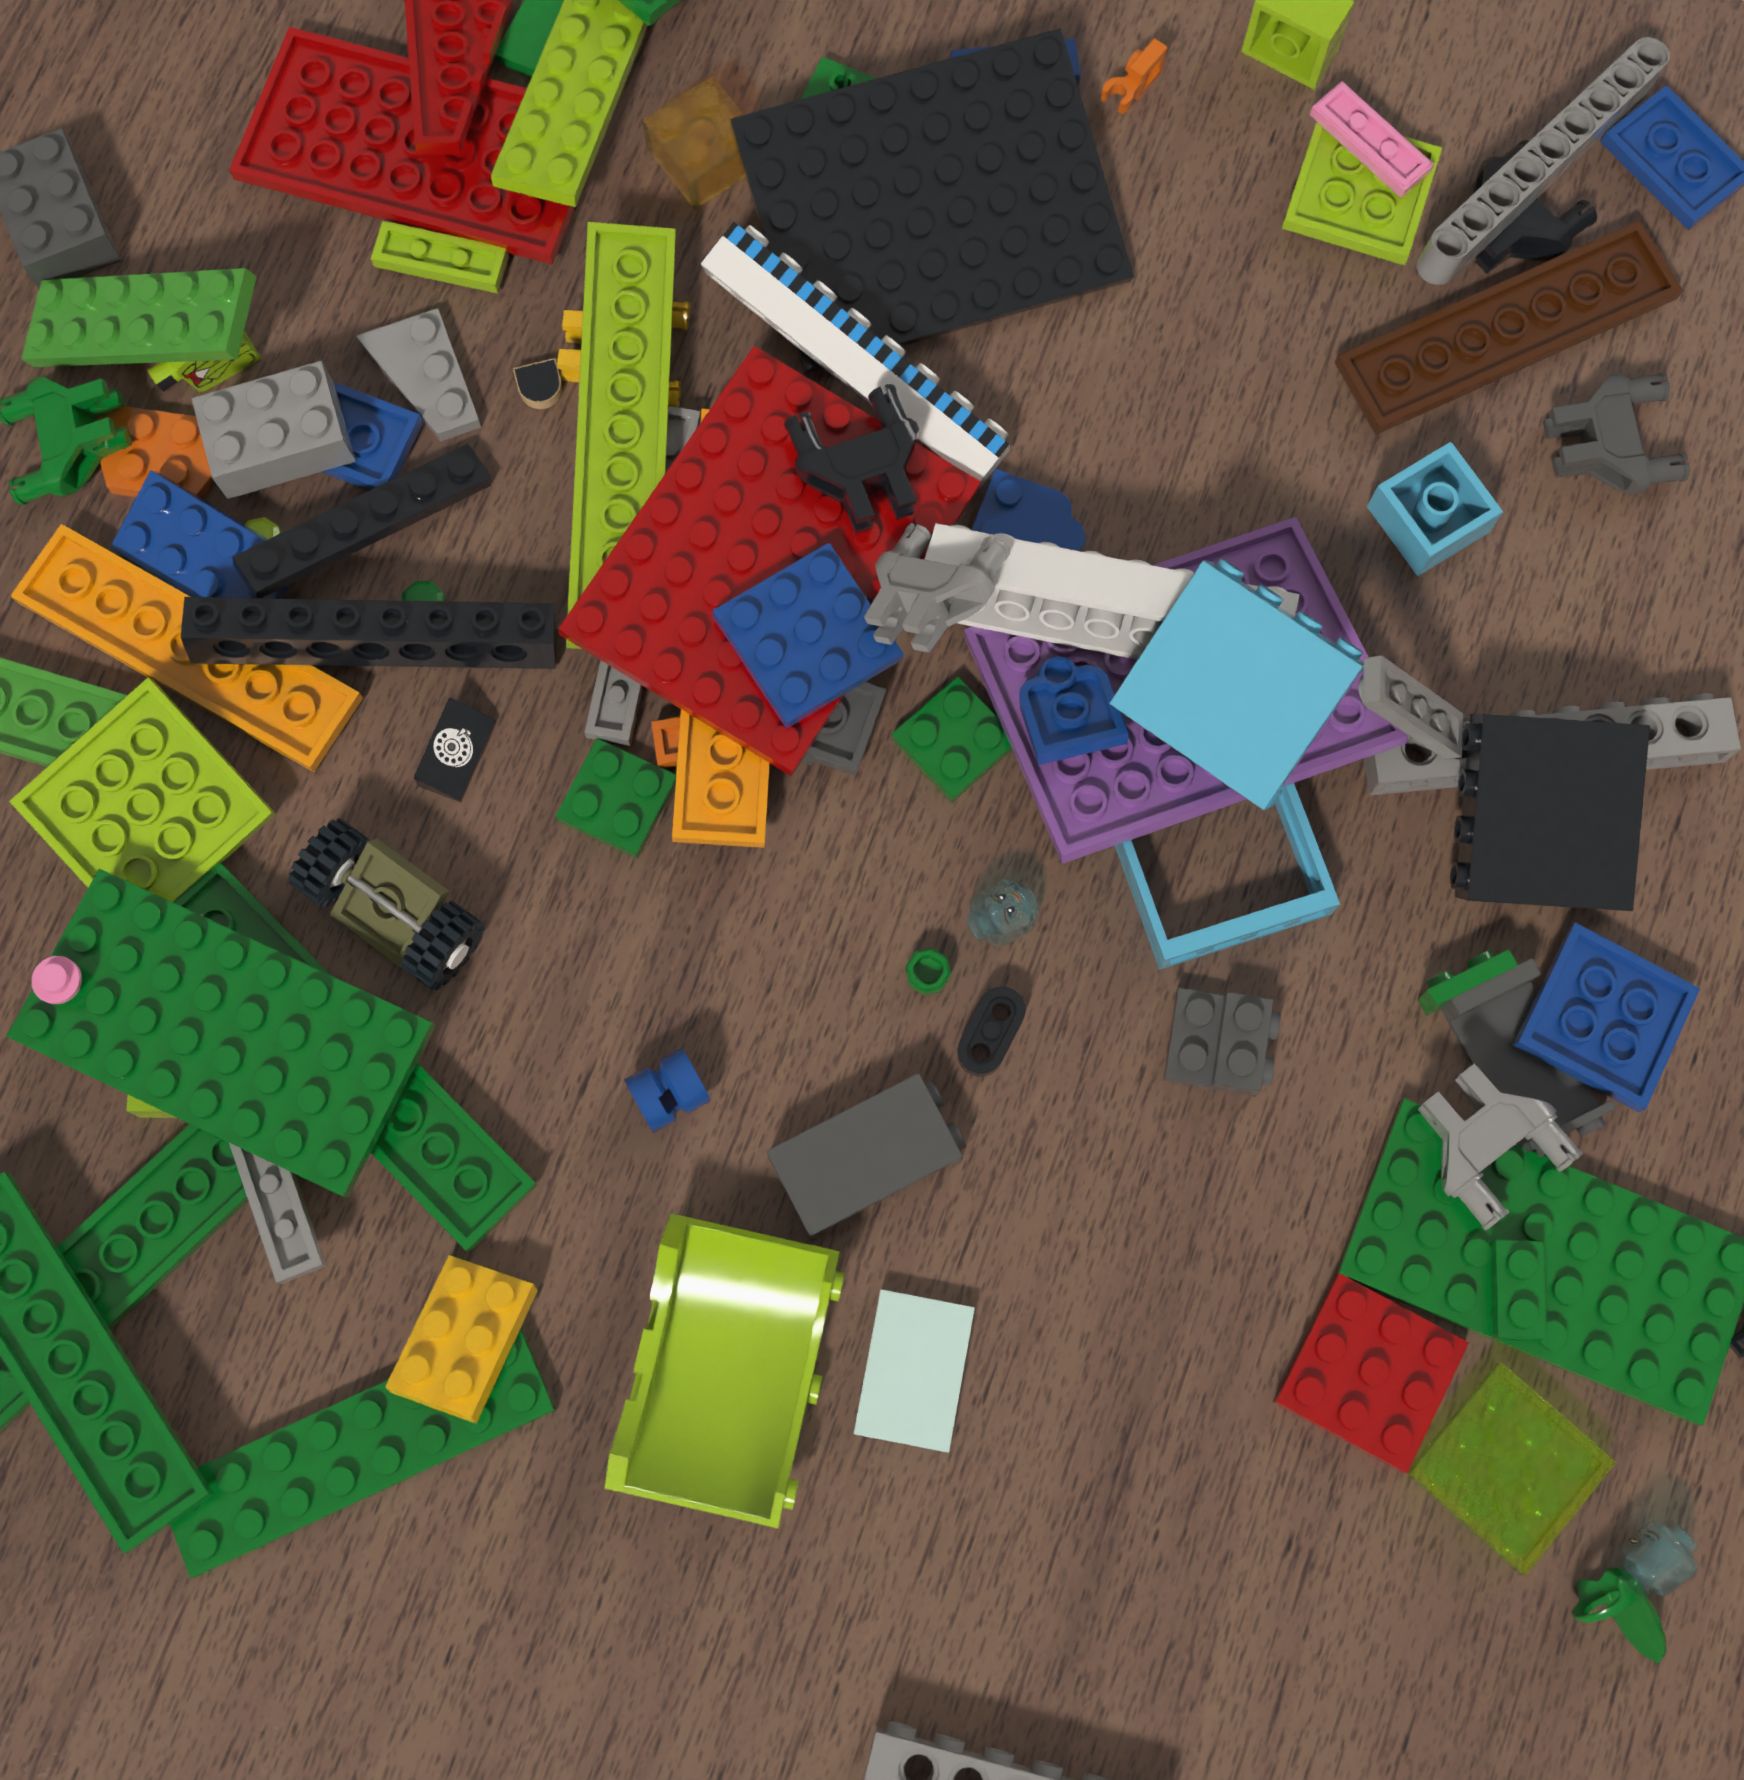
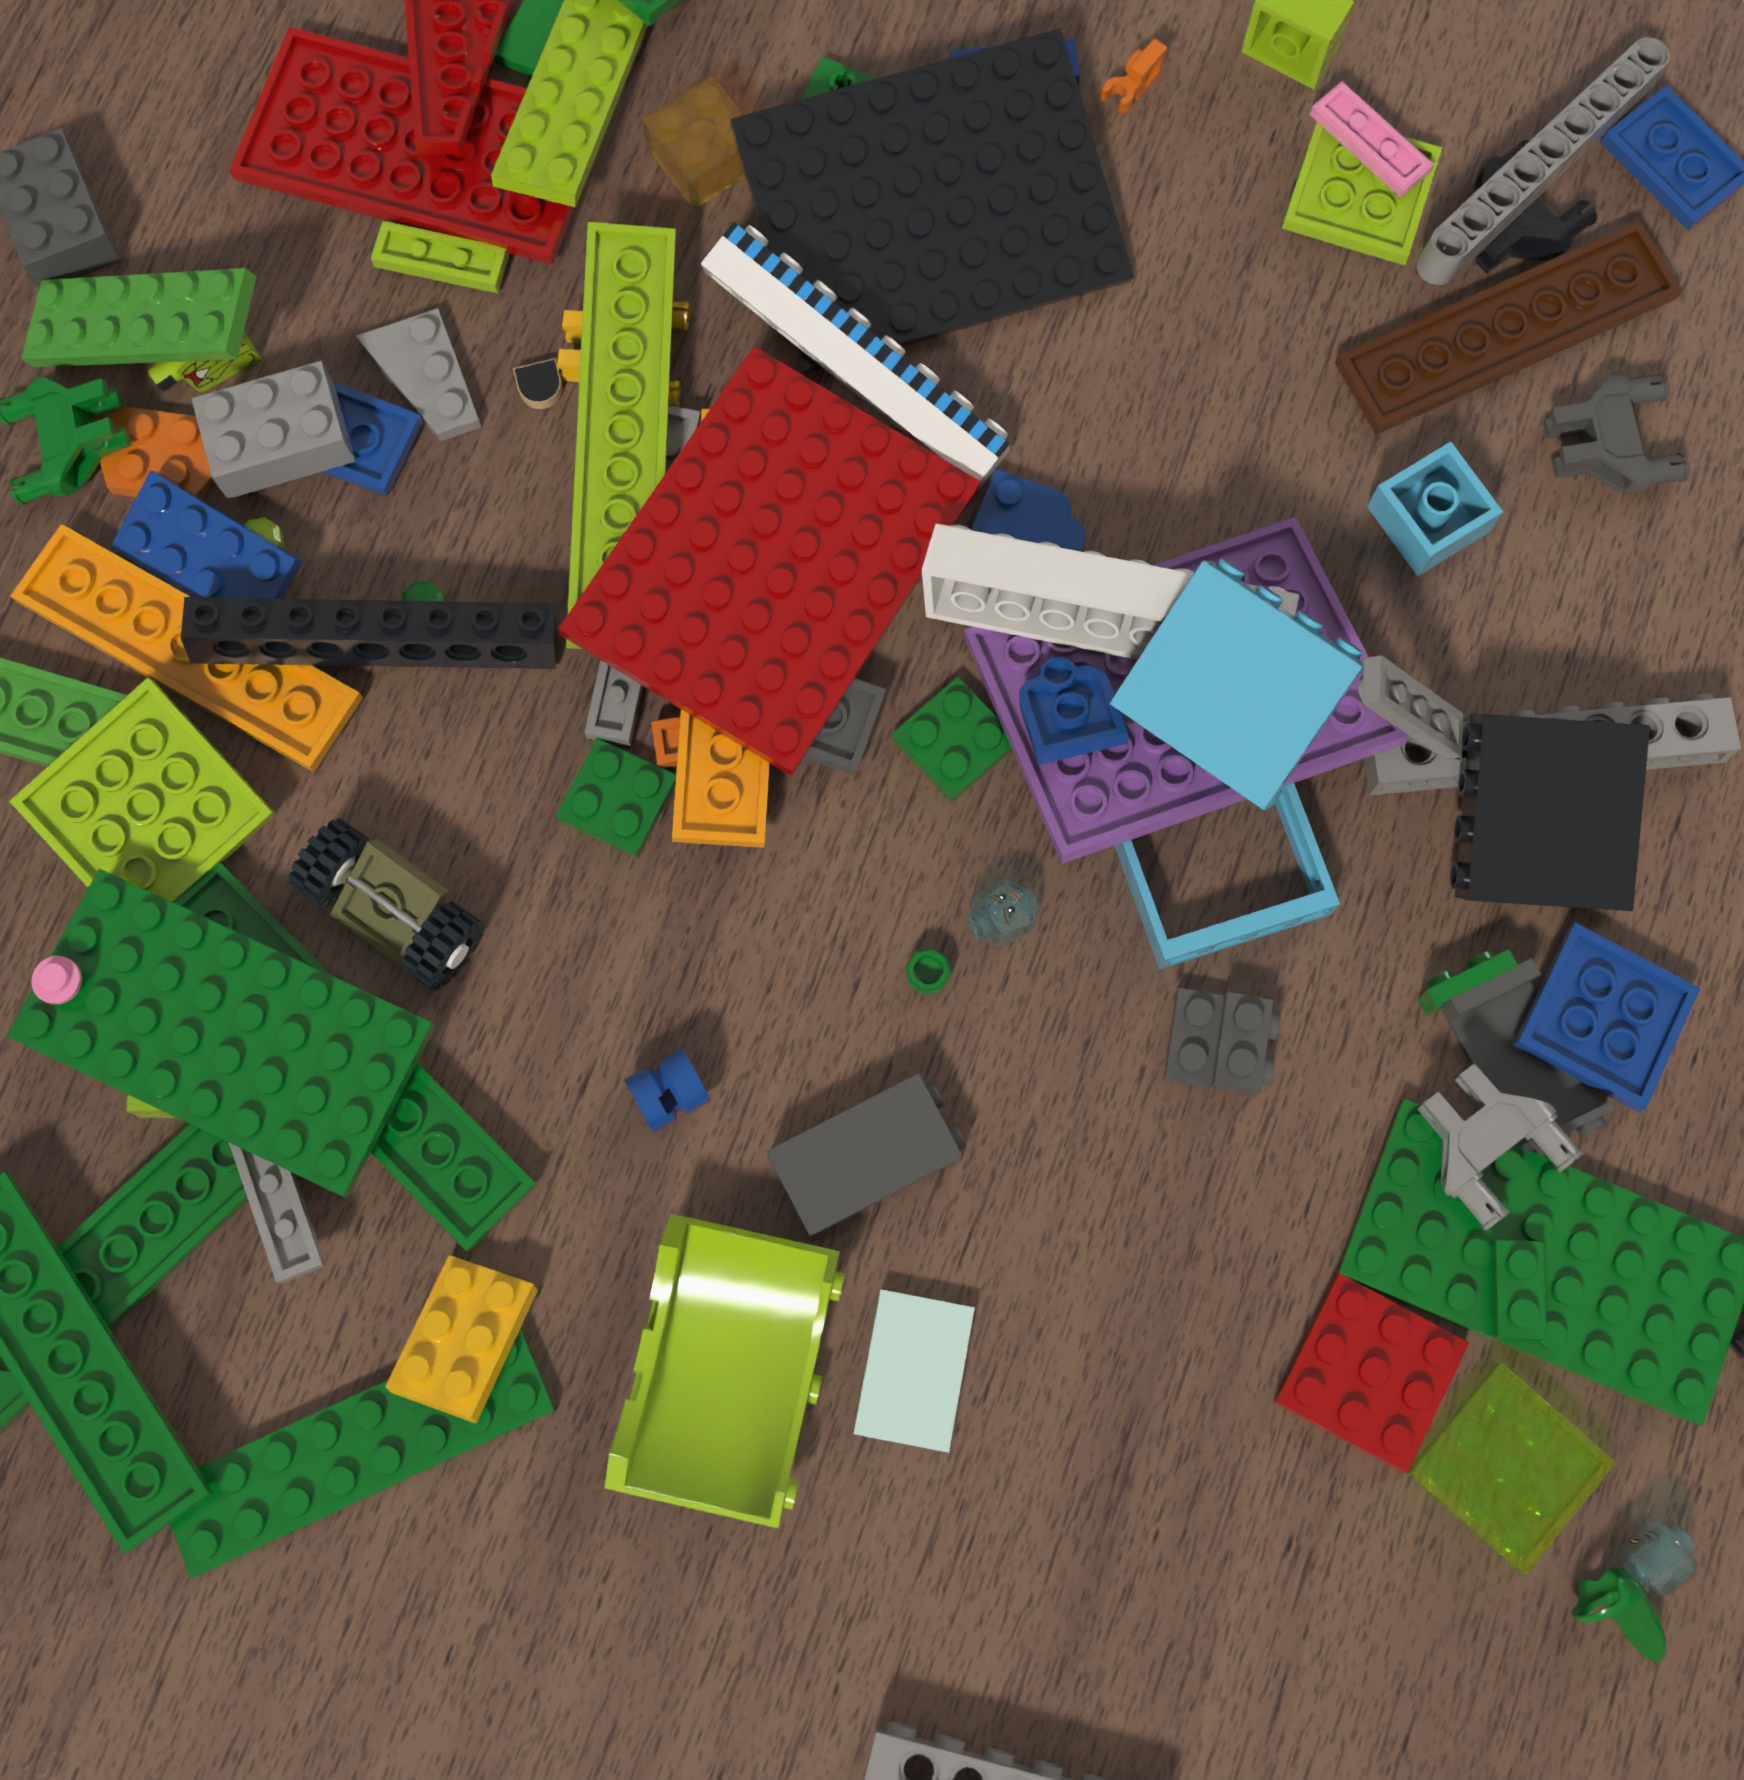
black plate [232,444,492,598] -> none
black slope [414,698,496,802] -> none
blue plate [712,543,904,729] -> none
black connector [784,384,920,534] -> none
light grey connector [864,523,1010,653] -> none
black plate [957,987,1025,1077] -> none

